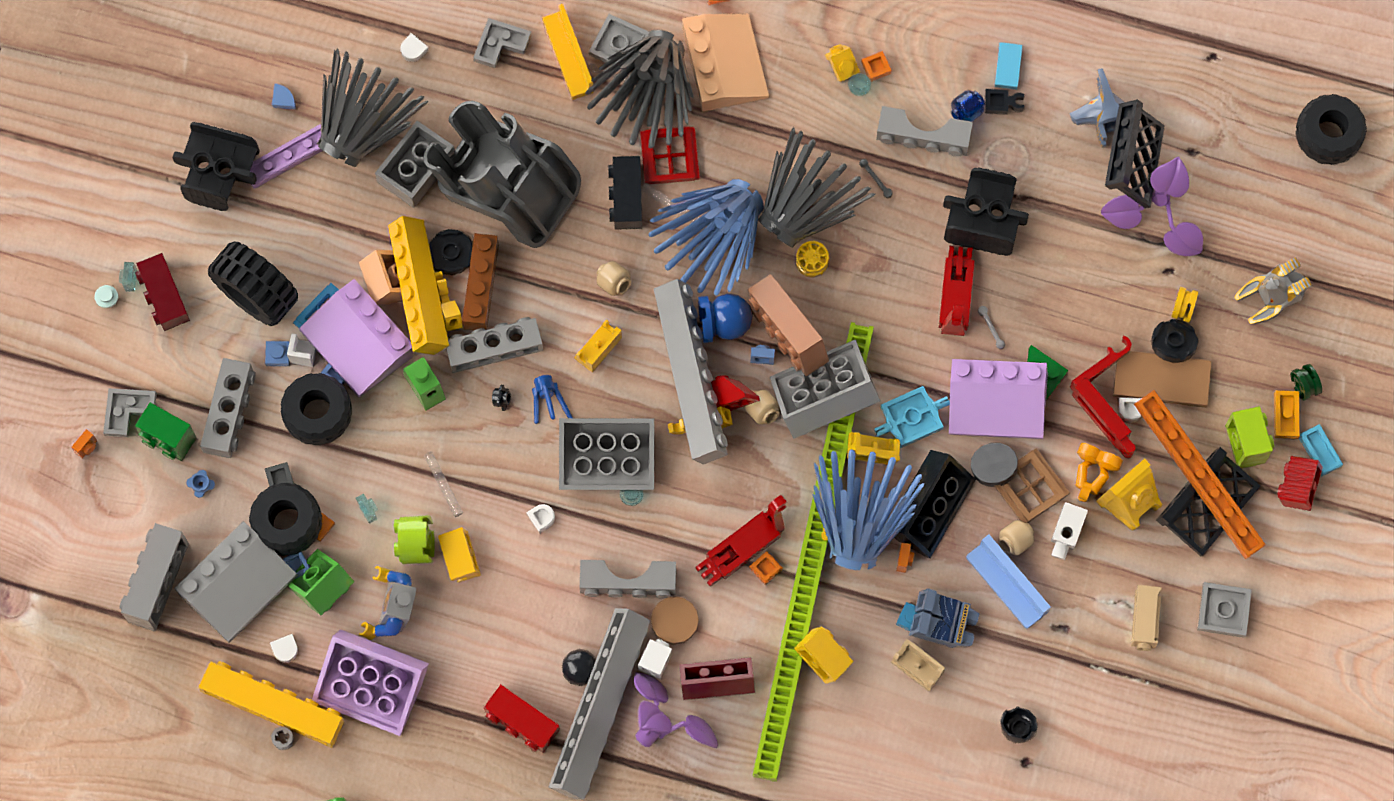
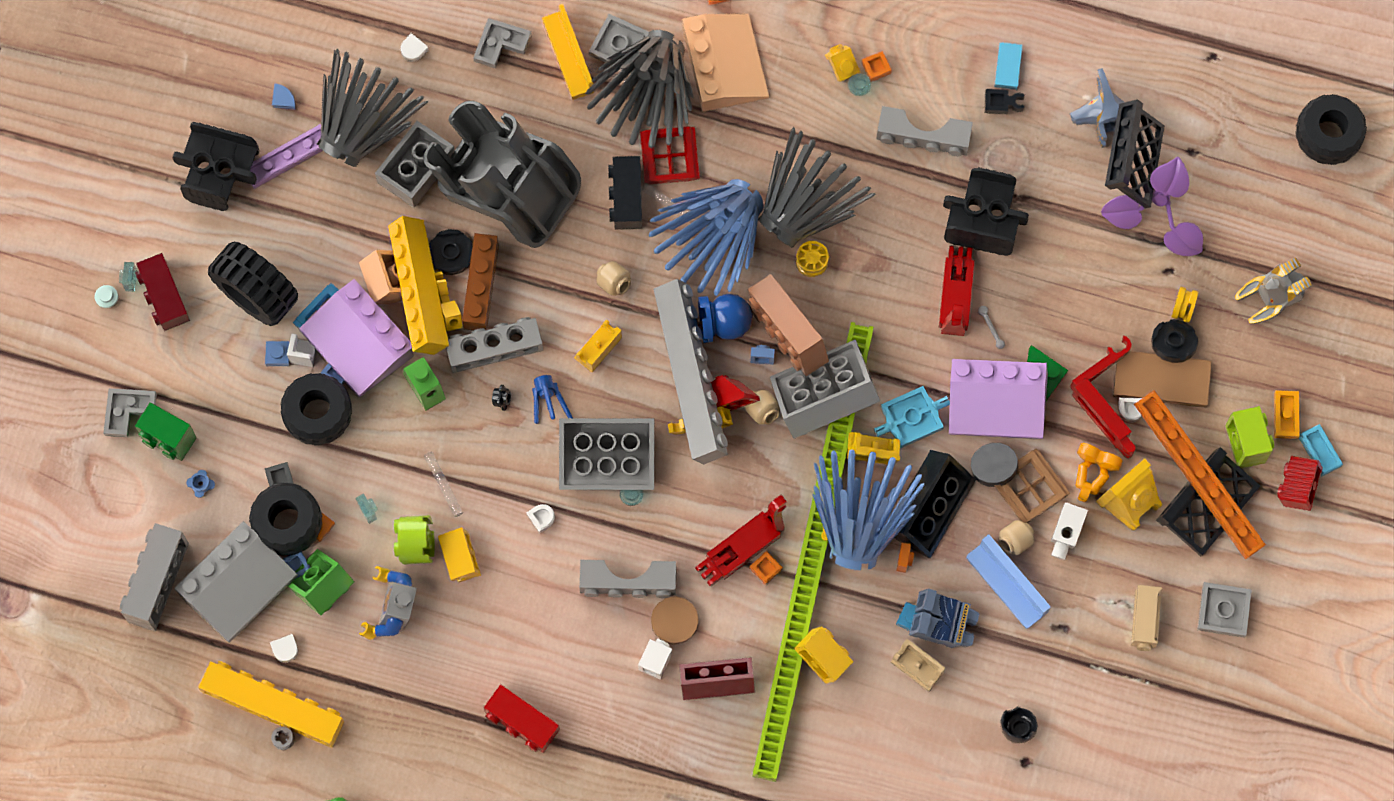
orange plate [71,429,97,459] -> none
light grey brick [200,358,256,458] -> none
lavender slope [312,629,429,736] -> none
light grey brick [549,608,650,800] -> none
black hair [562,649,596,686] -> none
medium lavender plant [634,672,718,748] -> none
dark grey hinge [859,159,892,198] -> none
clear blue head [951,90,985,122] -> none
dark green wheel [1290,364,1322,401] -> none

